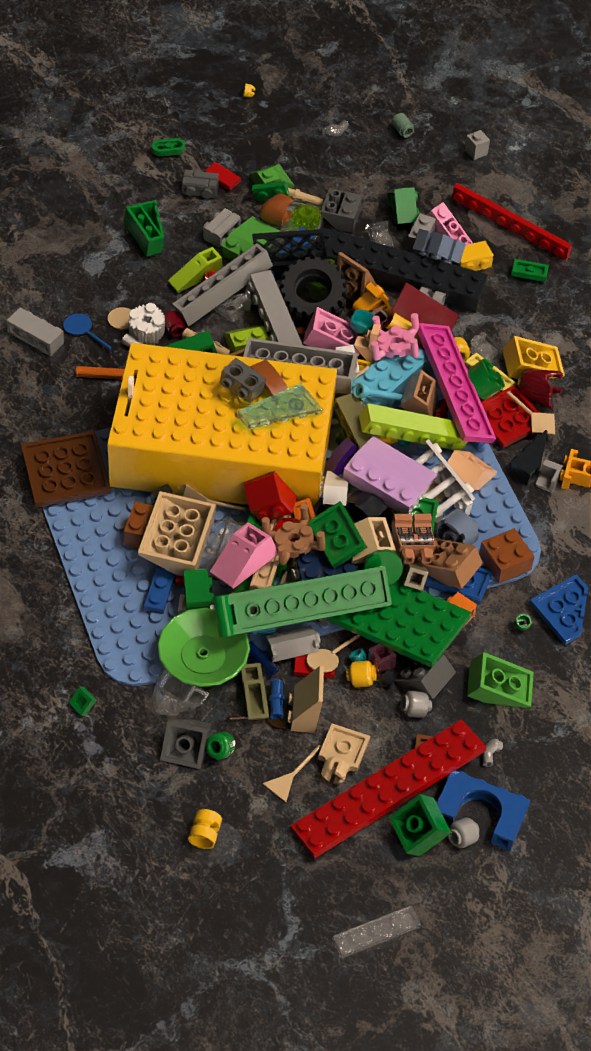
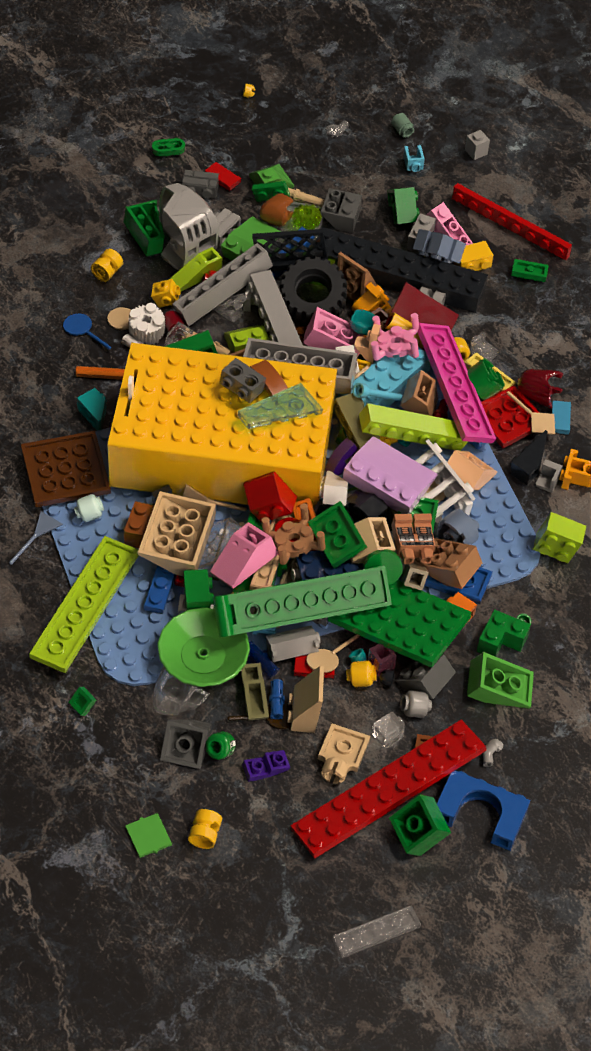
light grey brick [7,307,64,356] -> none
tan piece [263,745,321,802] -> none
clear slope [365,221,394,247] -> none
light grey head [448,817,479,848] -> none
dark orange brick [479,528,535,584] -> none
yellow slope [502,336,565,379] -> none
blue plate [529,574,588,645] -> none
none -> sand blue piece [9,511,63,565]
none -> lime plate [29,536,139,673]
none -> light aqua head [74,494,104,522]
none -> teal slope [77,388,107,431]
none -> yellow wheel [91,249,123,282]
none -> bright green piece [125,813,172,858]
none -> yellow brick [151,279,181,308]
none -> light grey piece [159,183,219,270]
none -> clear bracket [164,321,194,346]
none -> dark purple slope [242,750,290,782]
none -> clear brick [372,711,405,748]
none -> medium azure window [403,145,425,172]
none -> green brick [477,609,531,657]
none -> lime brick [533,512,586,563]
none -> dark azure tile [552,400,571,435]

